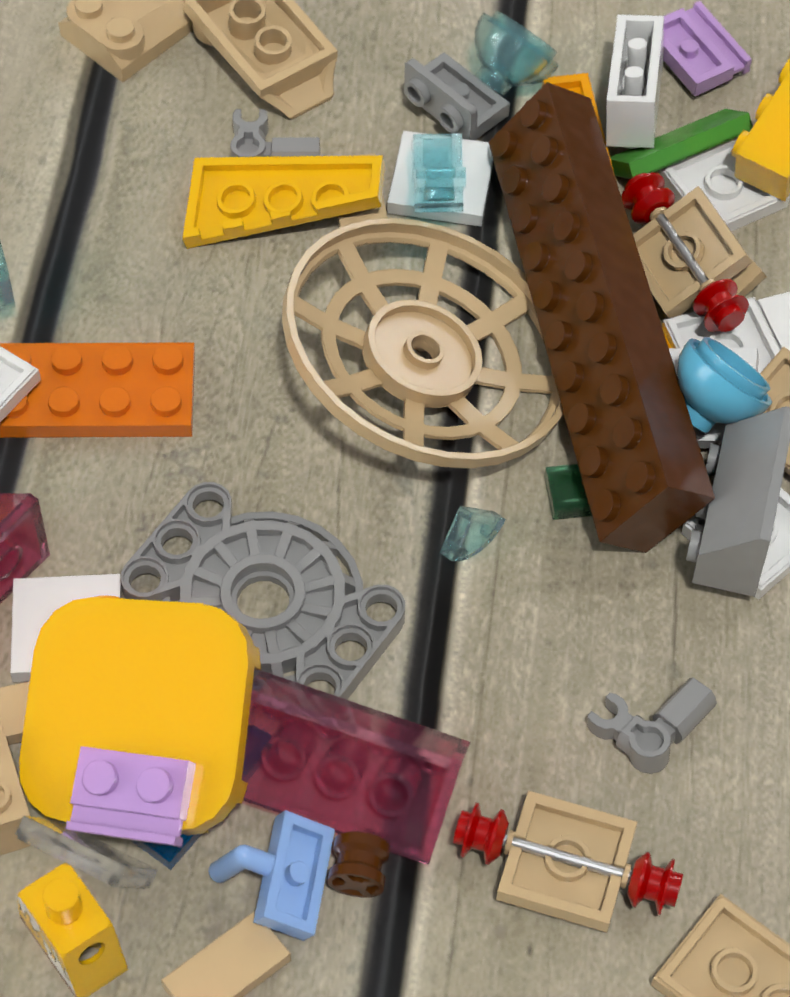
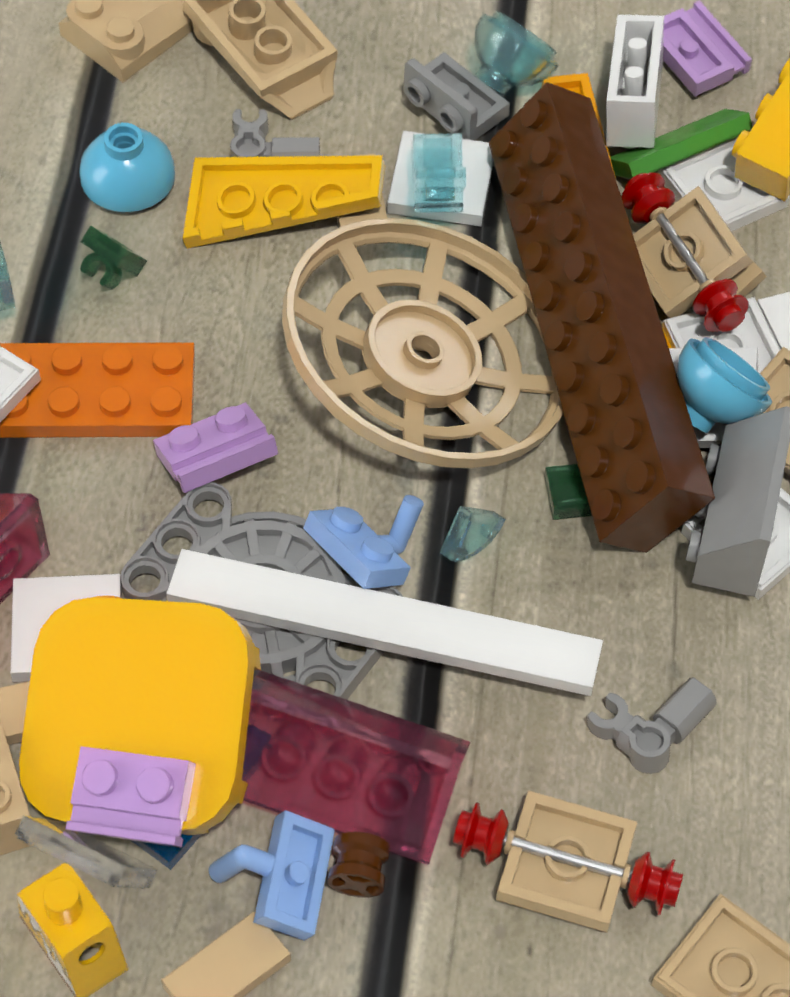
none -> medium azure piece [80,123,175,212]
none -> clear green tile [80,226,147,290]
none -> lavender plate [153,402,278,493]
none -> white tile [166,549,603,696]
none -> light blue plate [303,495,424,589]

